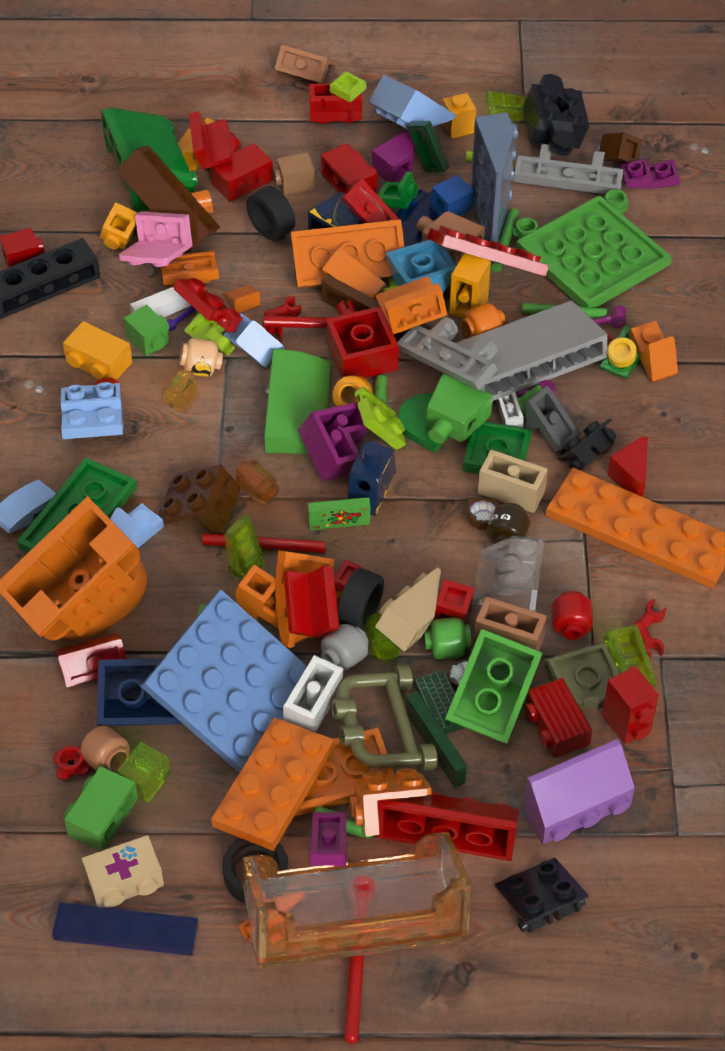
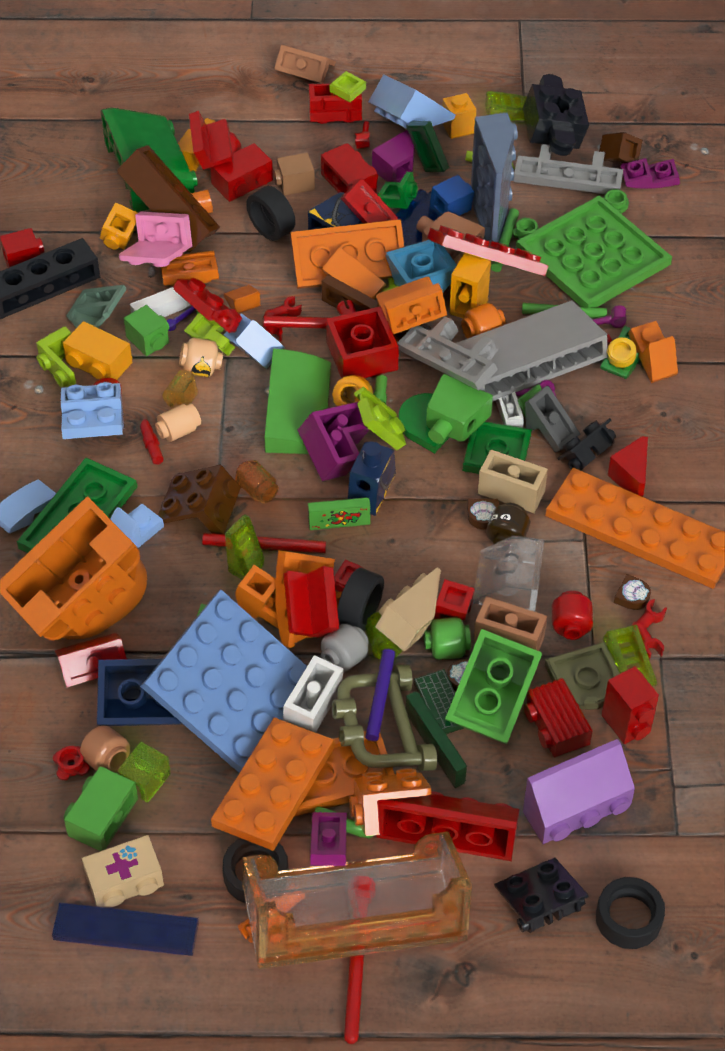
none -> lime bracket [36,326,76,387]
none -> sand green slope [66,285,127,328]
none -> red piece [140,419,164,465]
none -> light nougat brick [155,404,201,442]
none -> red hand [355,121,370,149]
none -> dark purple bar [365,649,395,741]
none -> black tyre [596,877,665,949]
none -> tile [614,574,651,610]

